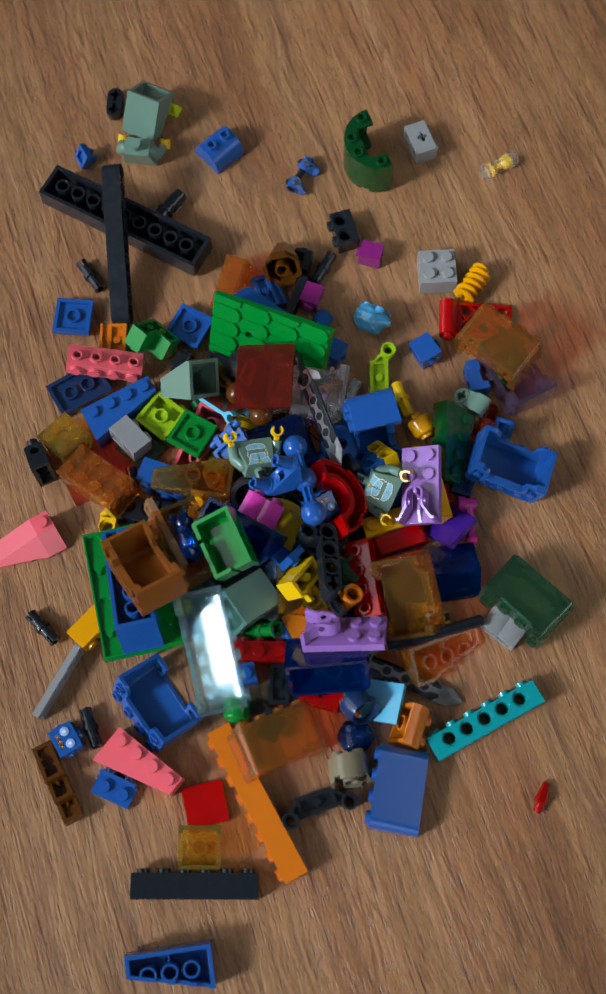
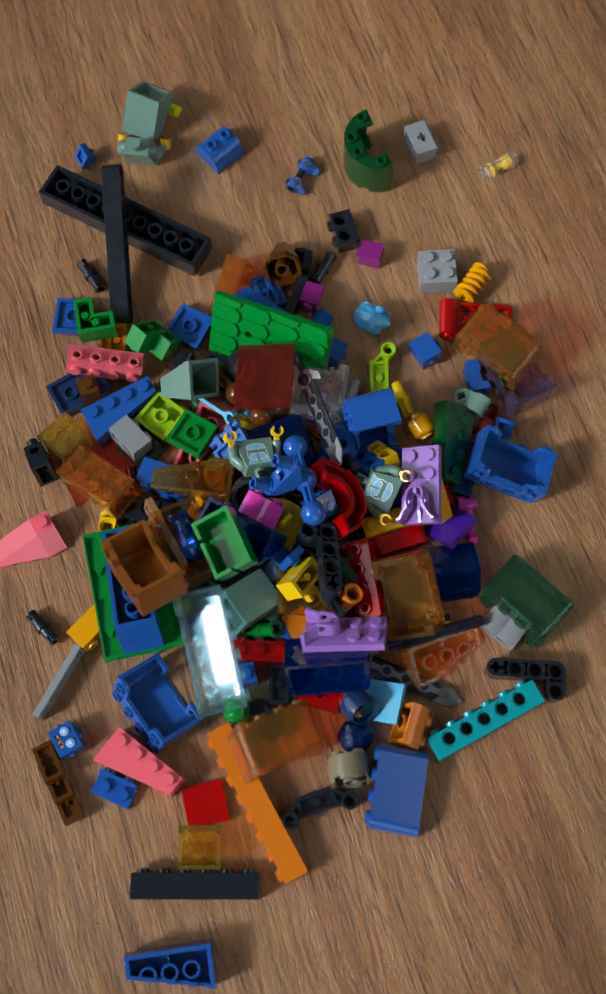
black pin [79,707,103,750] -> none
black beam [106,88,124,121] -> none
black axle [154,189,187,218] -> none
red bar [533,781,549,814] -> none
none -> green brick [73,297,118,343]
none -> reddish brown brick [76,374,102,404]
none -> black beam [484,658,566,703]

